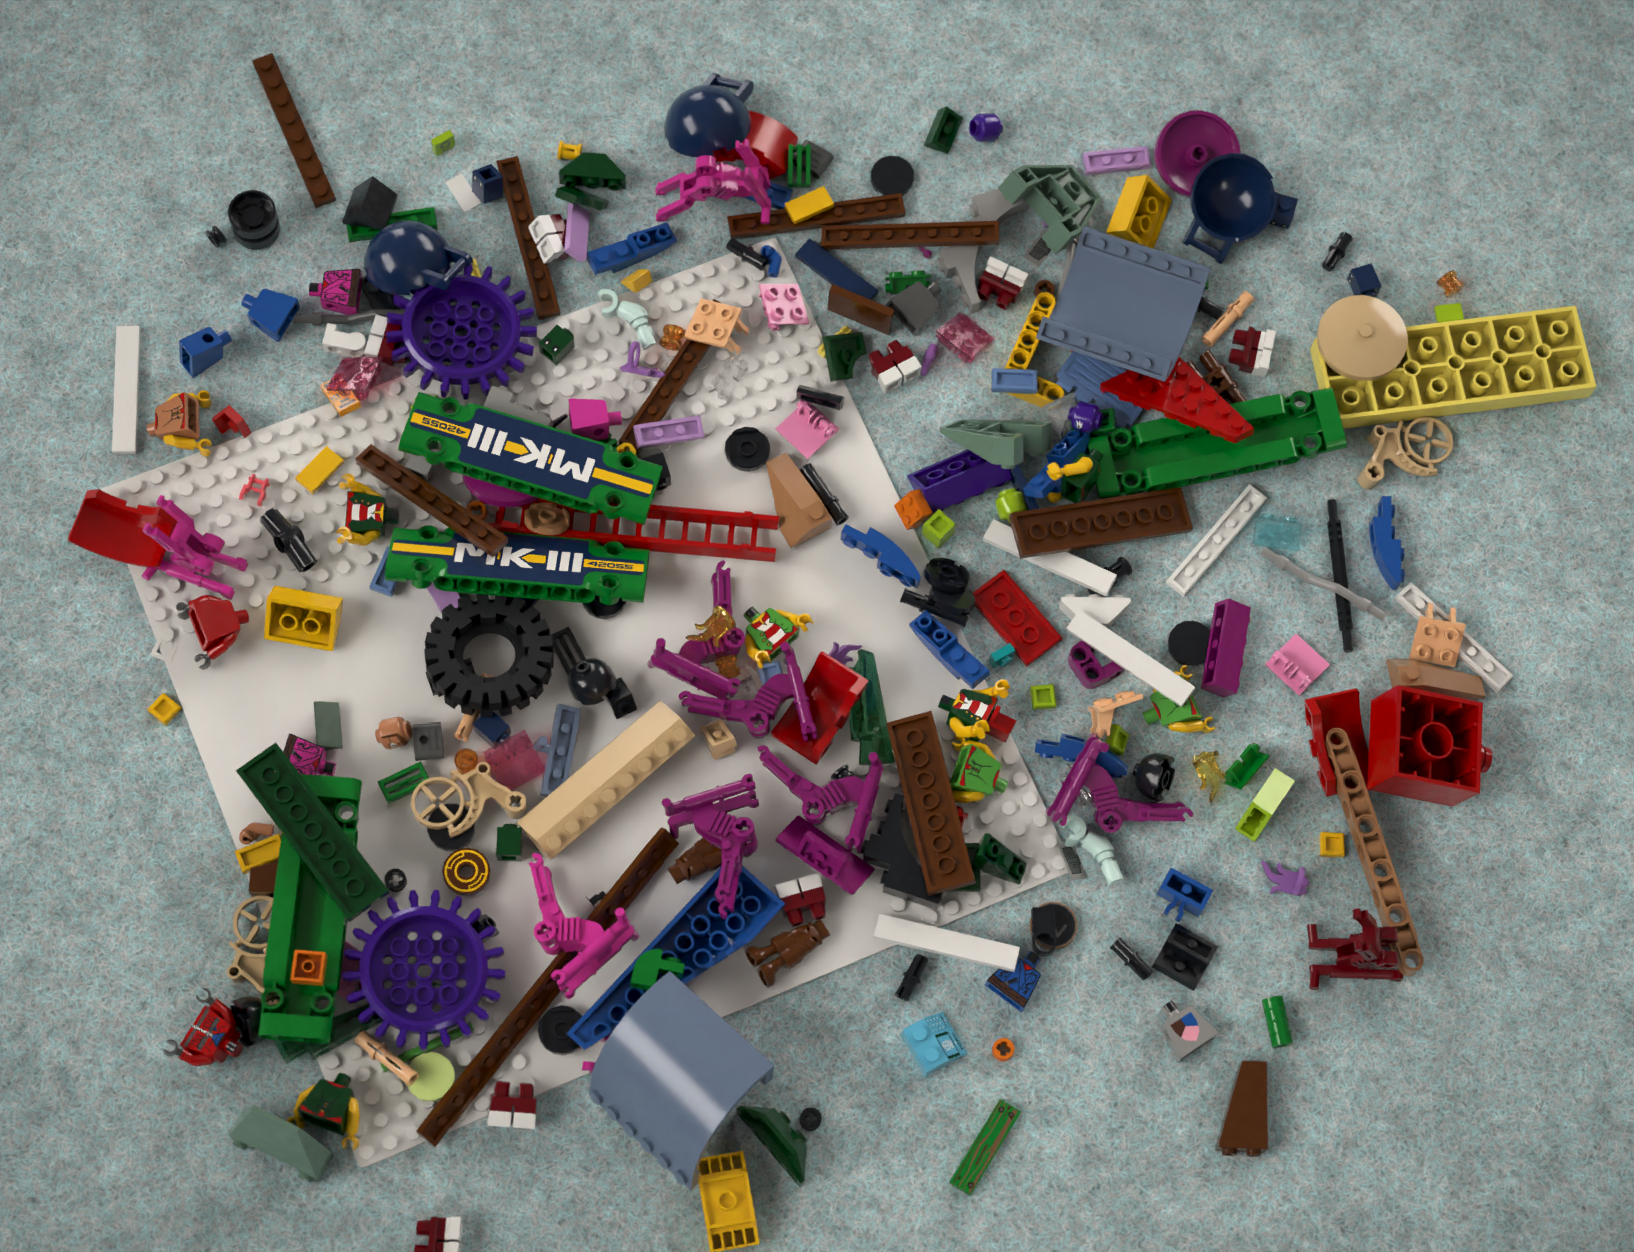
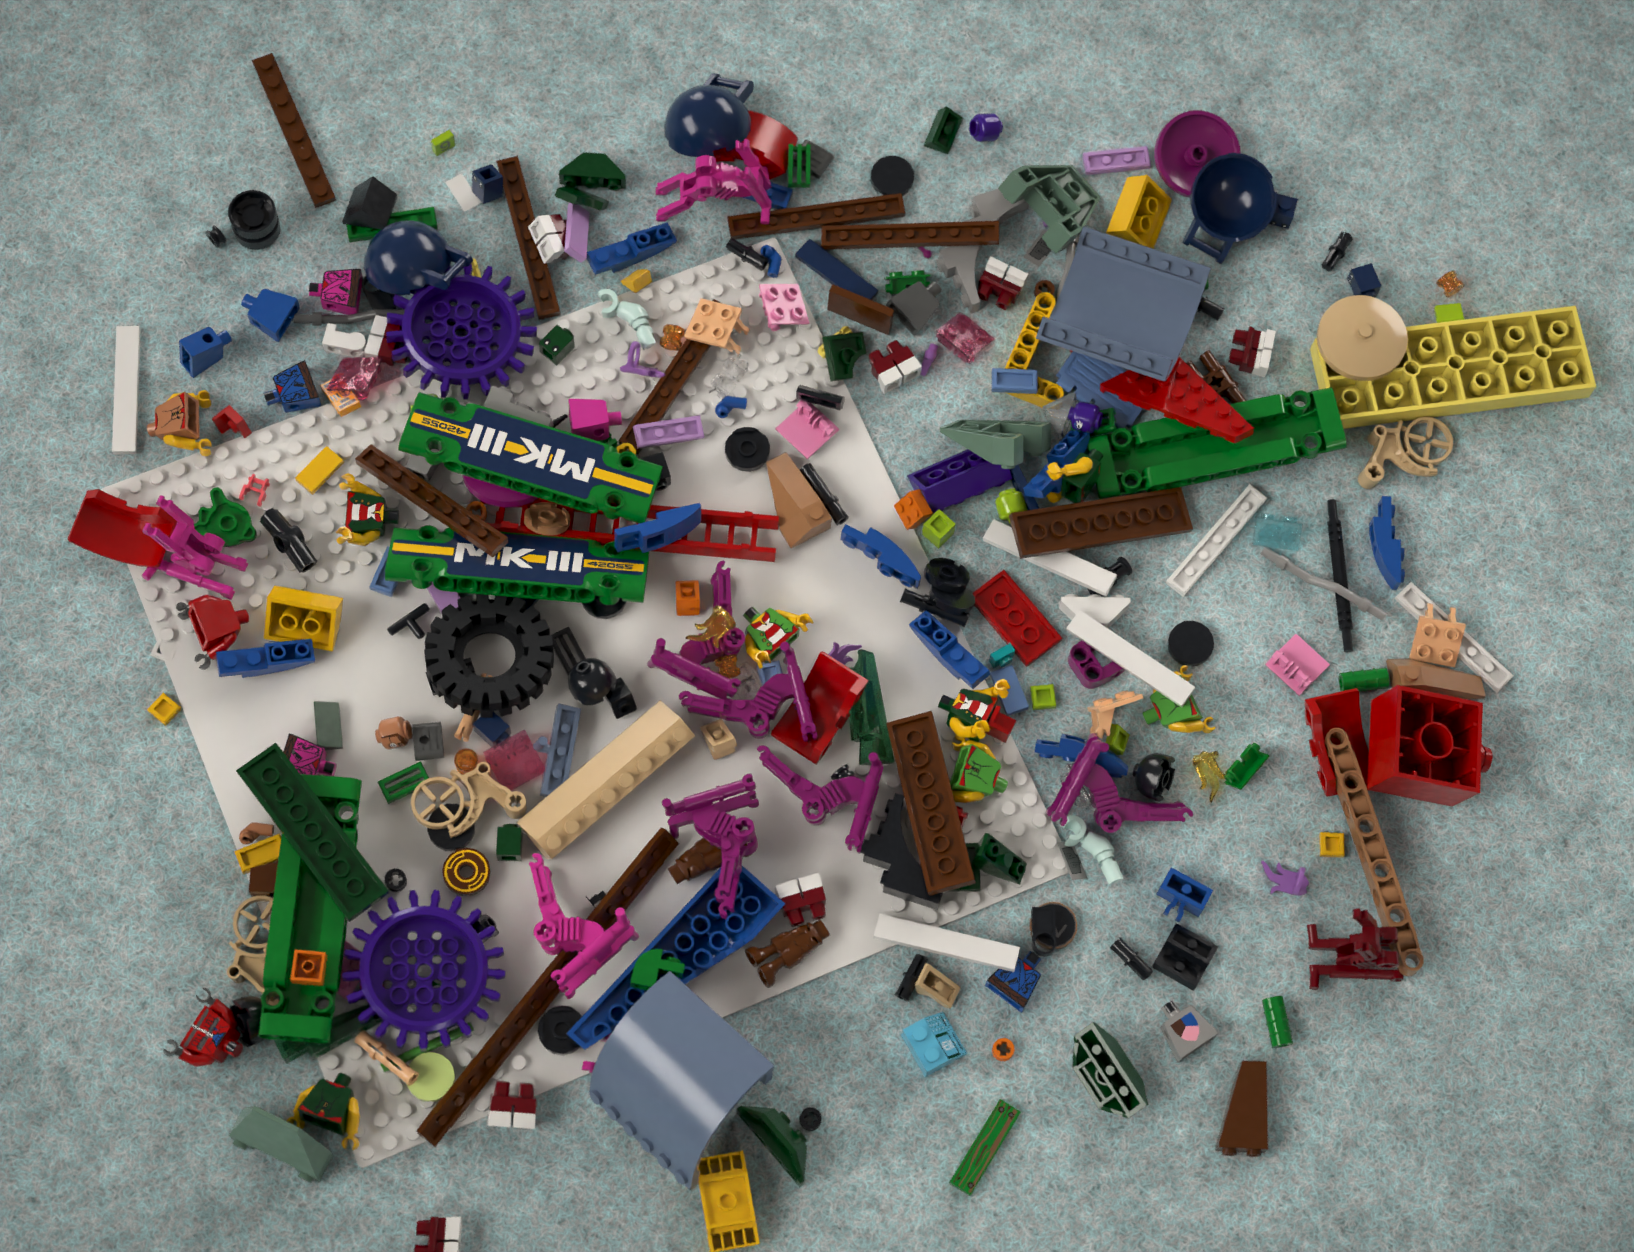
yellow bush [557,140,583,160] -> none
magenta bracket [775,816,875,895] -> none
yellow tile [784,186,834,225] -> none
light nougat pin [1201,291,1254,347] -> none
magenta brick [1201,598,1251,698] -> none
lime slope [1235,768,1295,842] -> none
none -> green tile [194,487,257,547]
none -> blue slope [216,639,315,678]
none -> torso [263,360,321,413]
none -> black piece [387,603,430,639]
none -> blue slope [614,503,701,553]
none -> orange slope [675,580,700,616]
none -> blue arm [715,396,747,418]
none -> tan slope [915,963,961,1009]
none -> medium blue tile [990,665,1029,716]
none -> dark green wedge [1072,1022,1148,1118]
none -> green axle [1338,668,1389,692]

